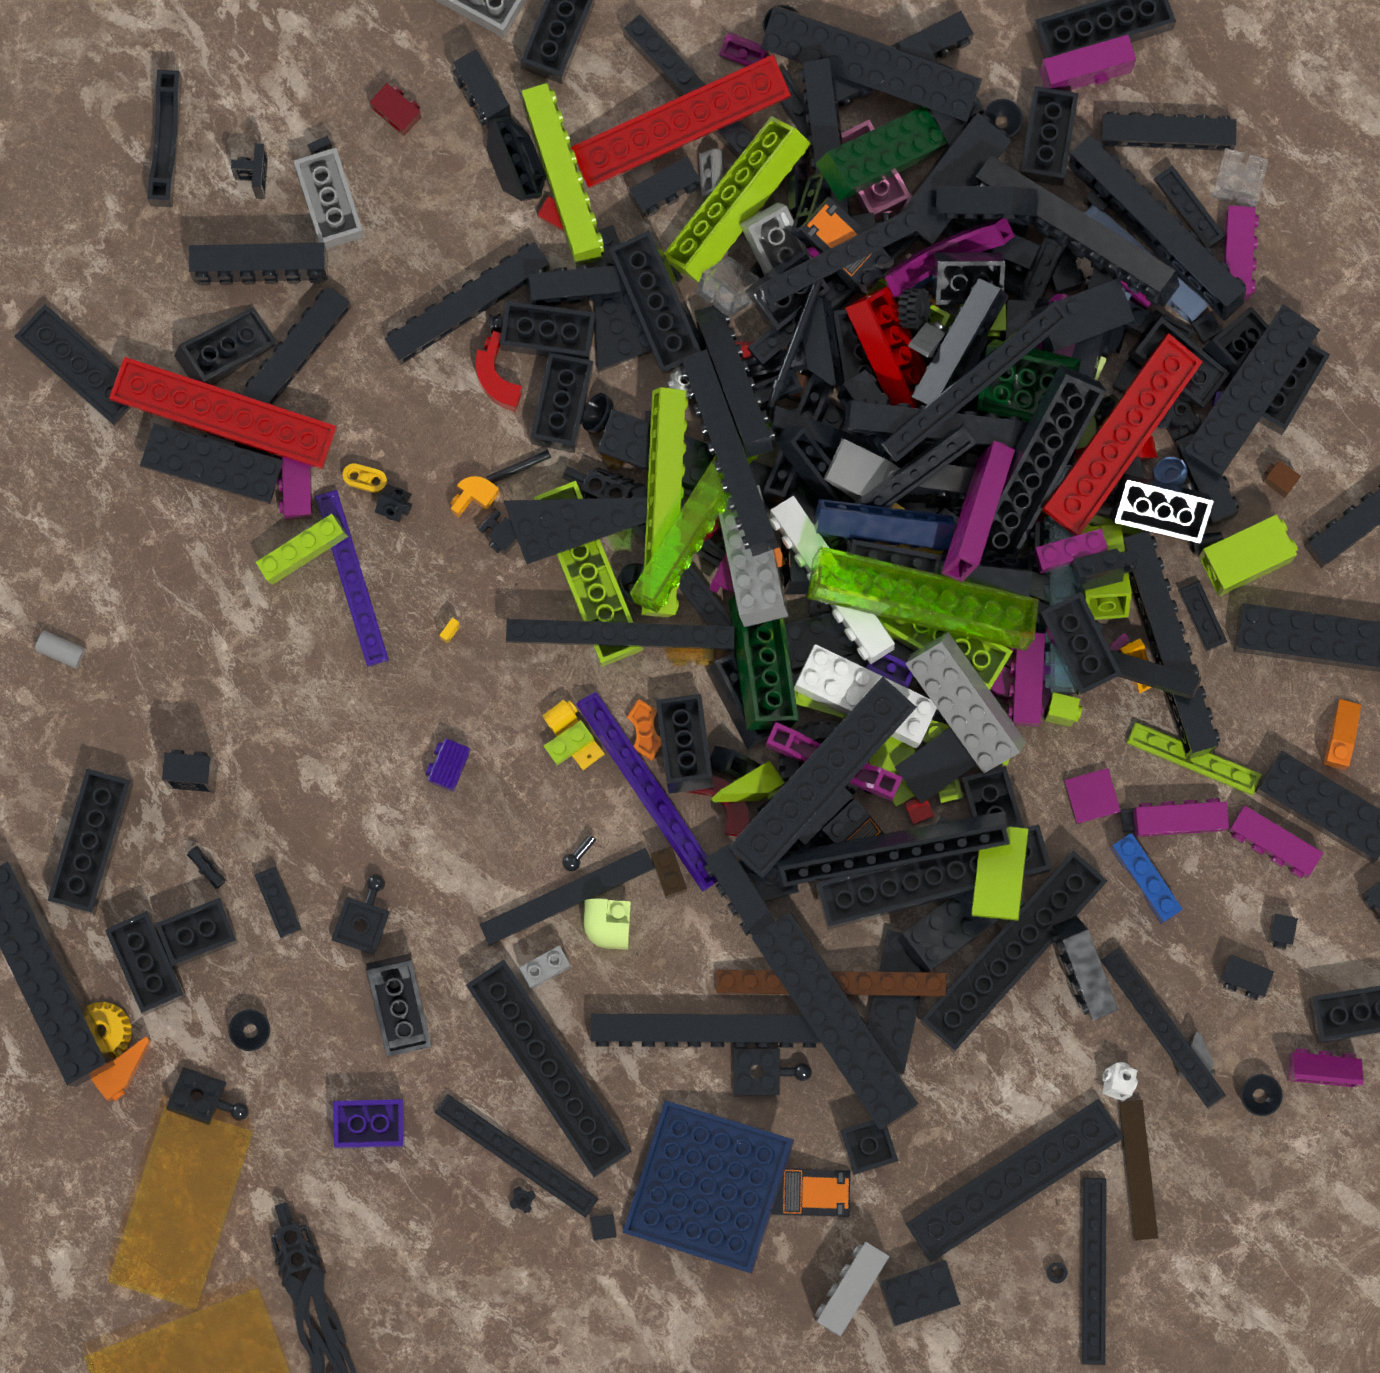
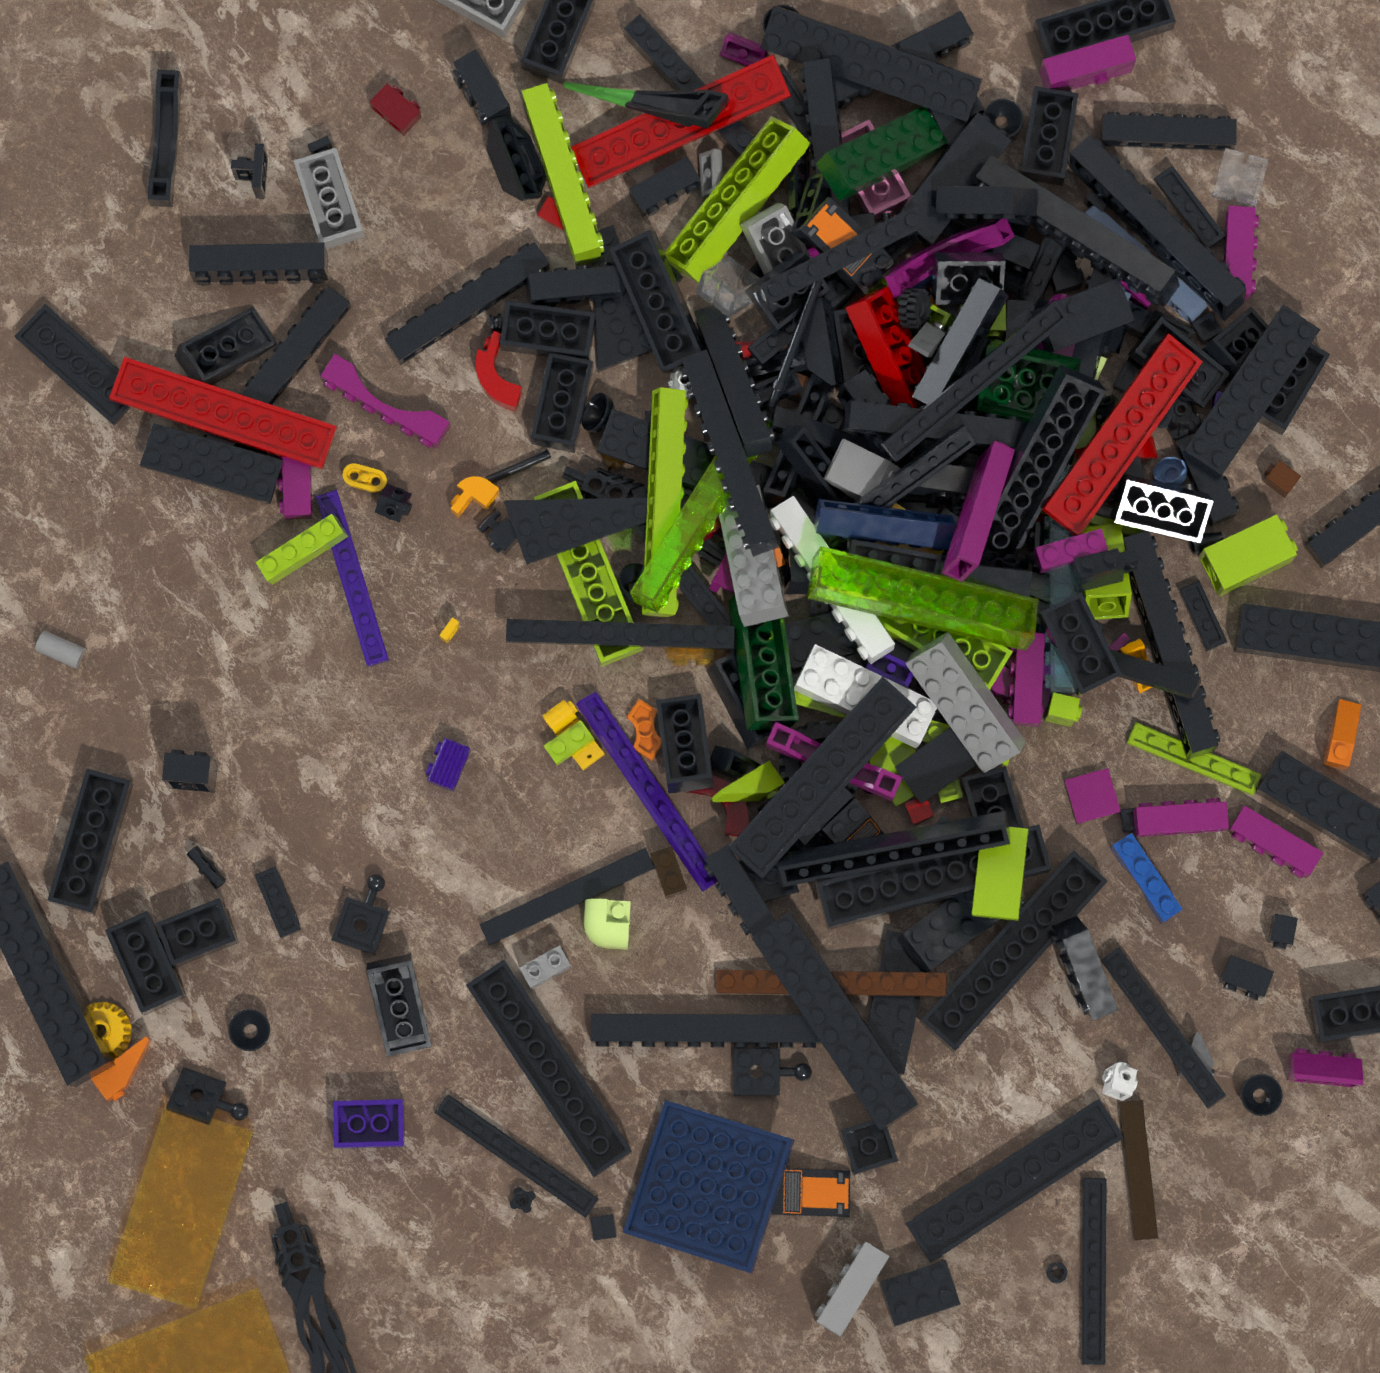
black bar [562,834,597,872] -> none
none -> magenta arch [320,354,451,449]
none -> black plate [563,82,729,128]

